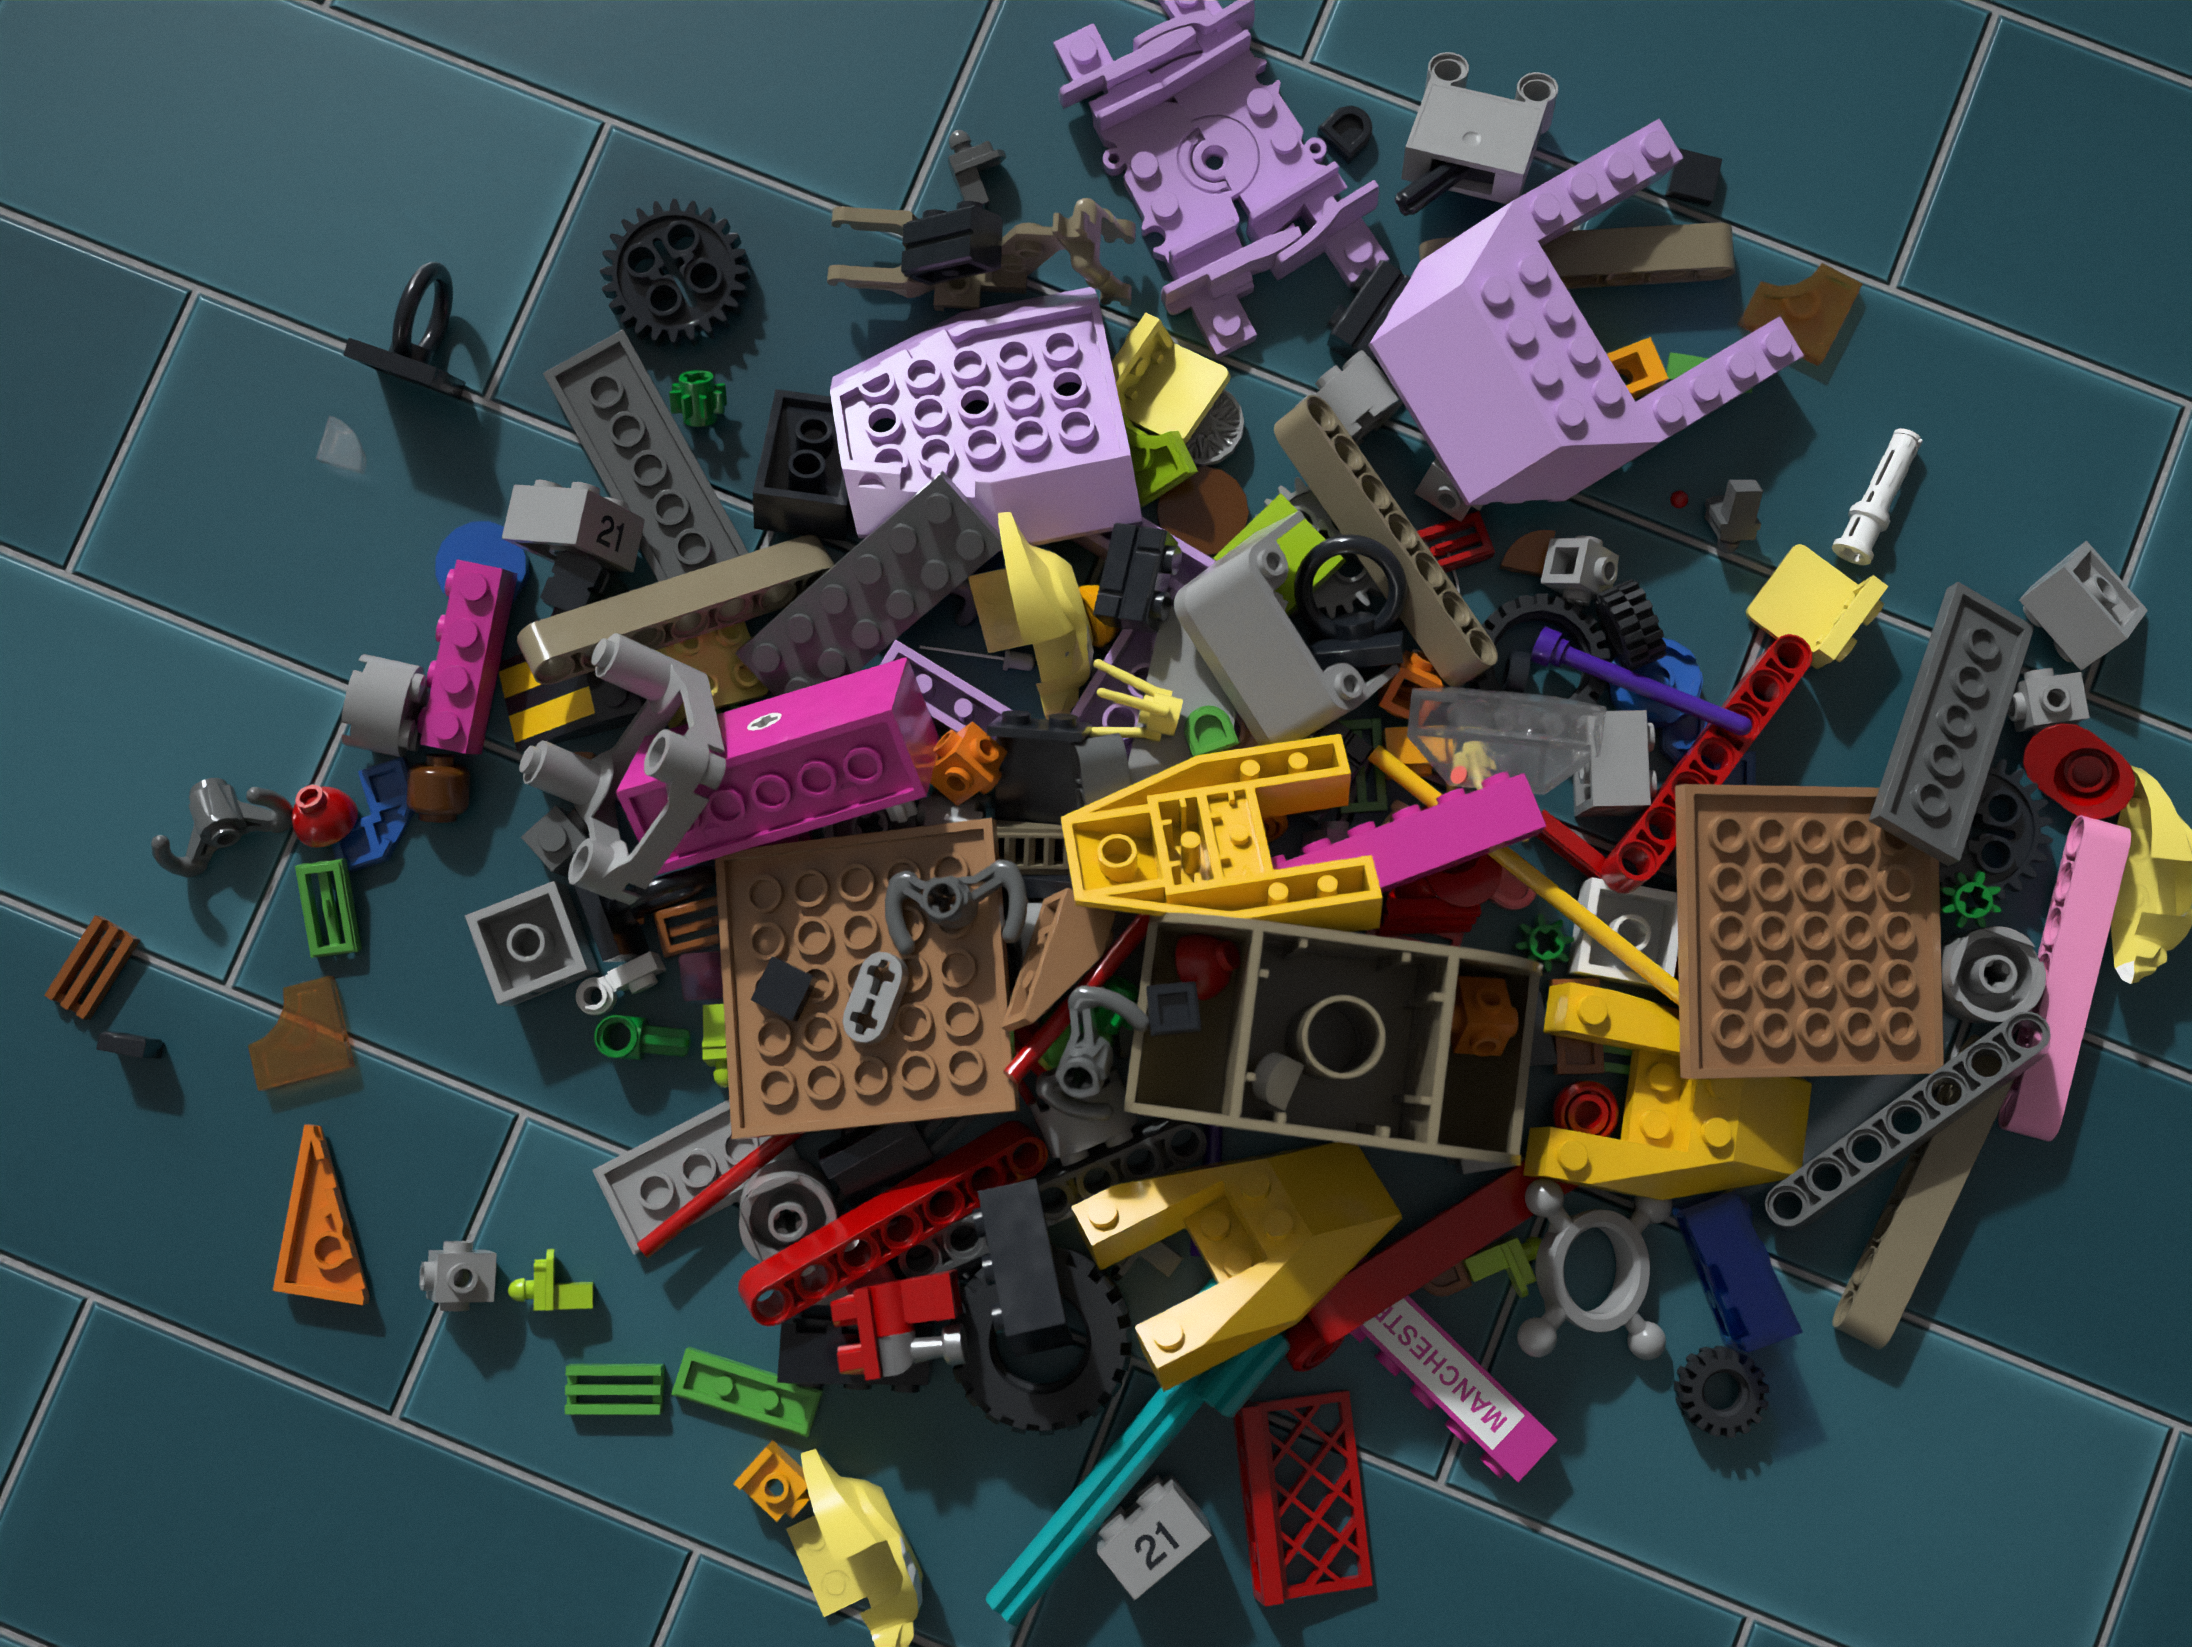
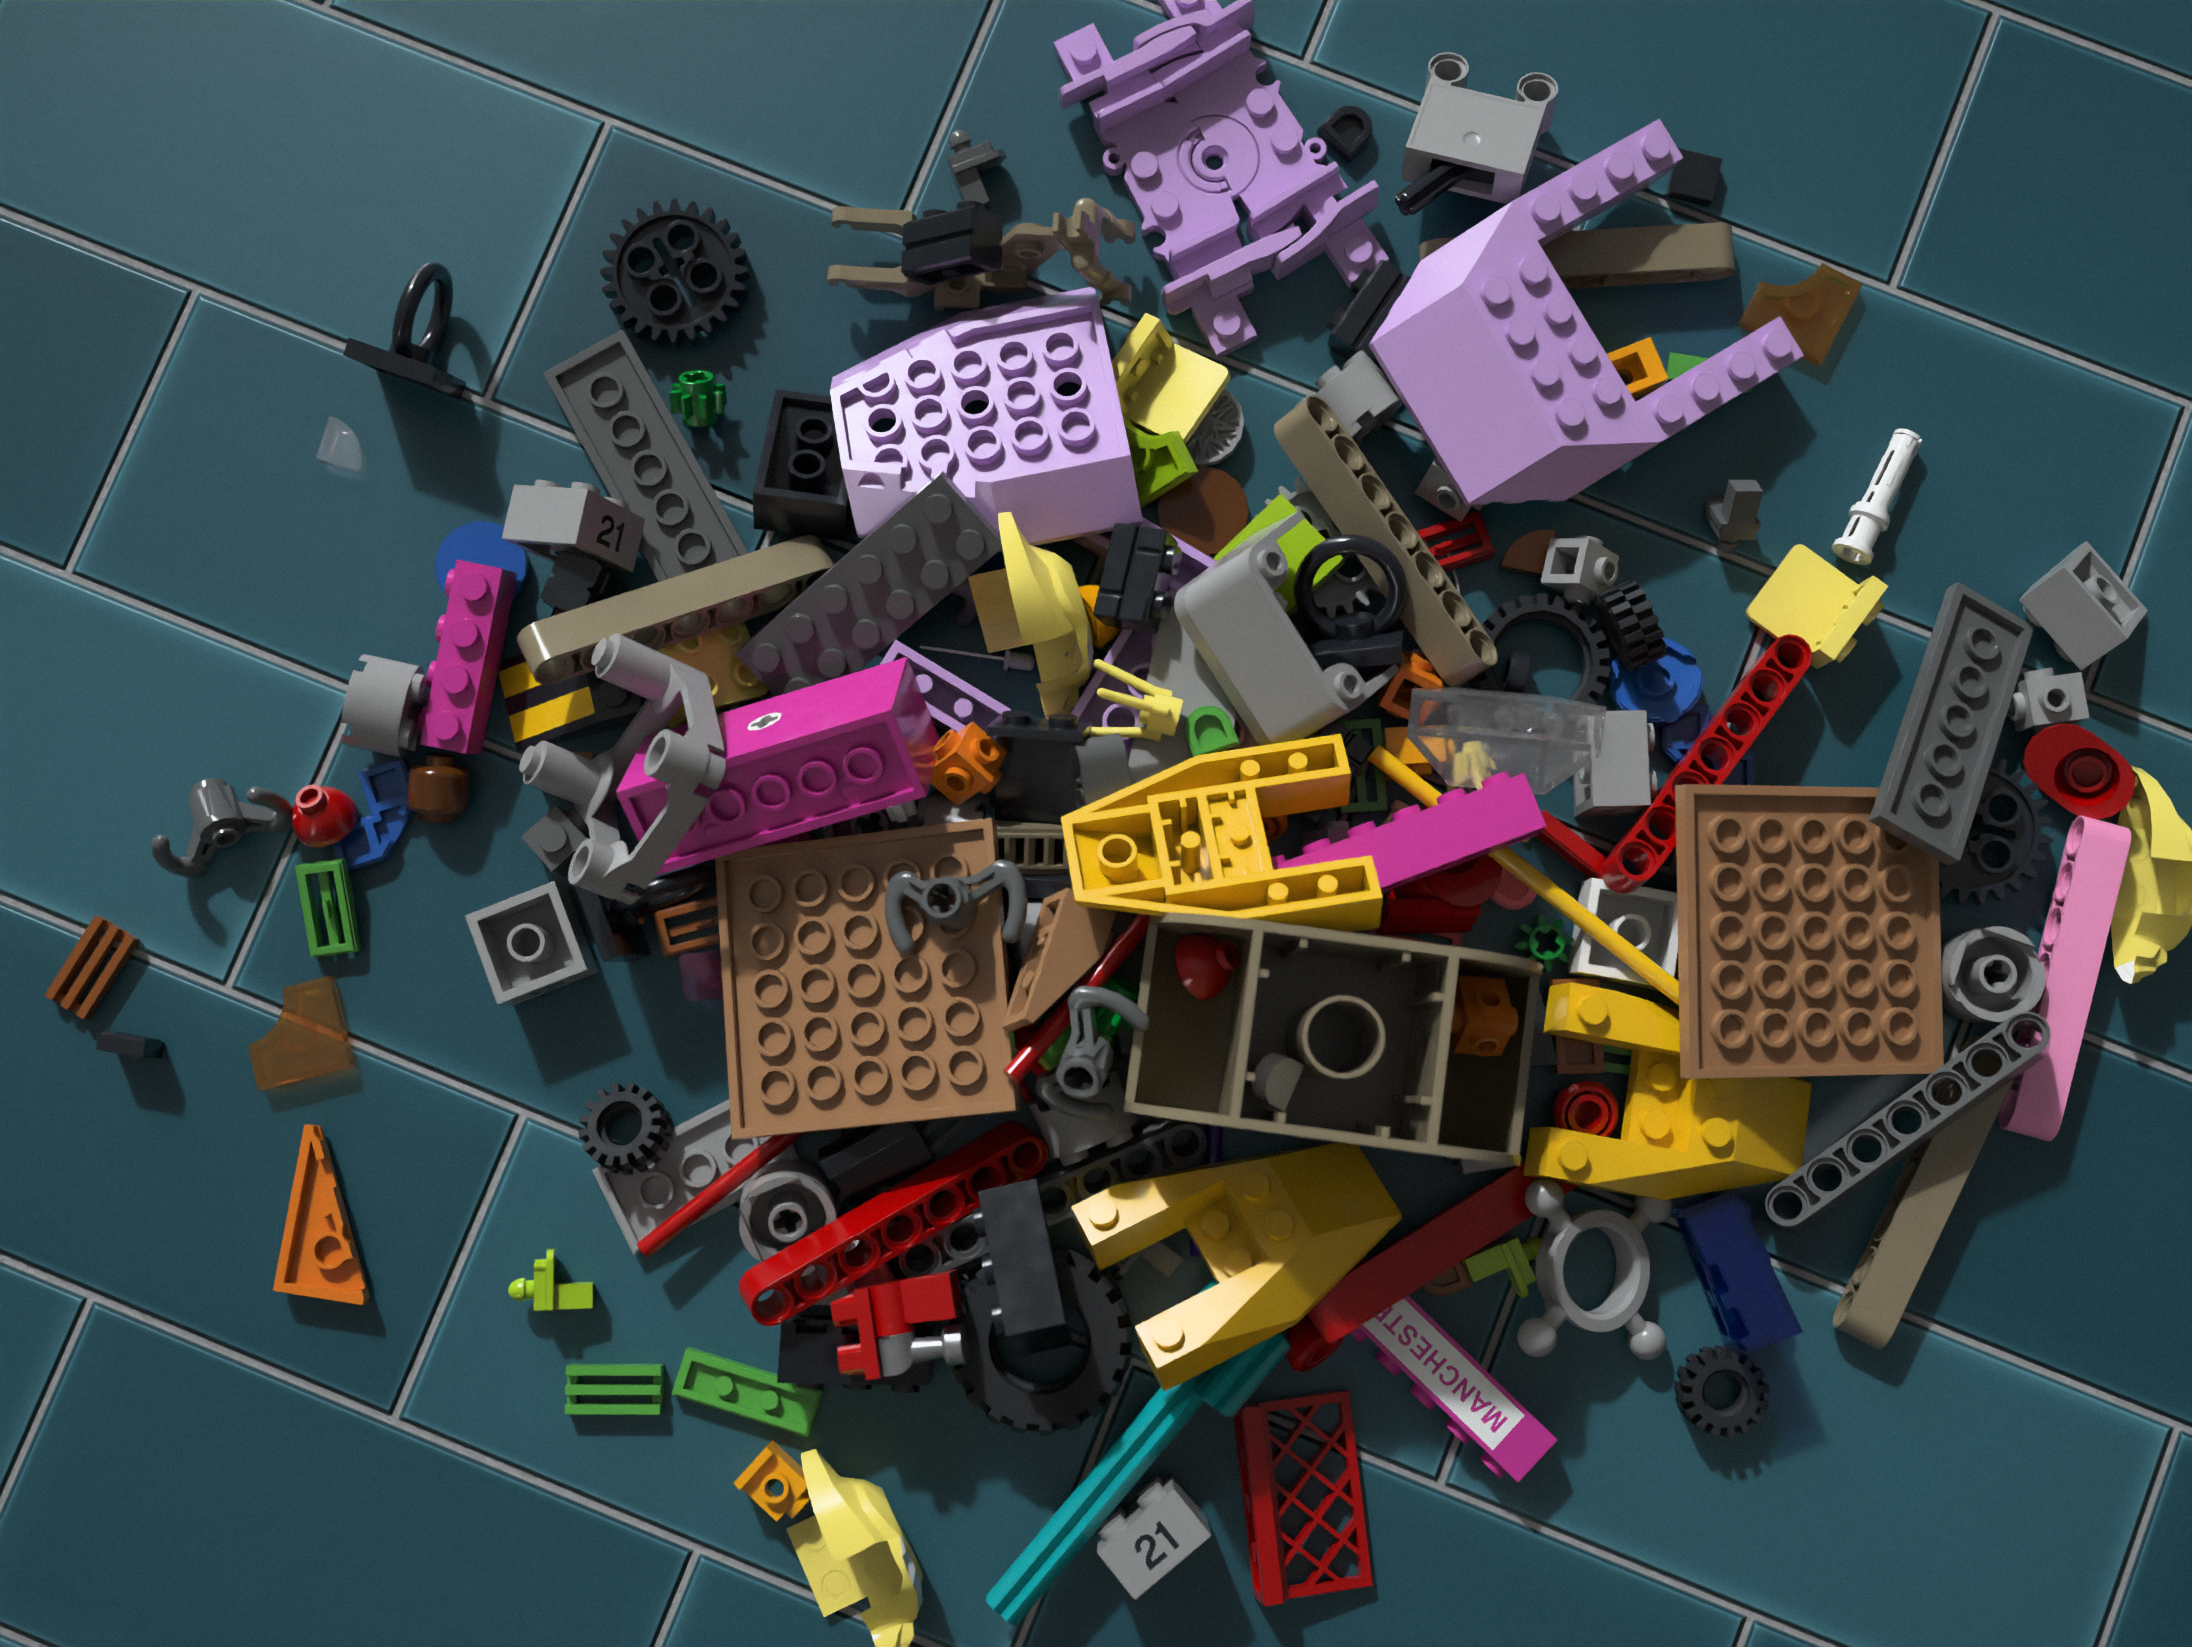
light grey brick [419,1241,497,1311] -> none
white plate [576,951,666,1015] -> none
green axle [594,1015,691,1060] -> none
lime piece [702,1004,729,1088] -> none
black tile [751,956,818,1022] -> none
light grey beam [842,952,909,1044] -> none
black tile [1146,981,1201,1037] -> none
coral piece [1450,766,1468,784] -> none
dark purple piece [1531,627,1752,735] -> none
red piece [1670,490,1689,509] -> none
green gear [1940,871,2002,928] -> none
none -> black tyre [578,1082,673,1175]

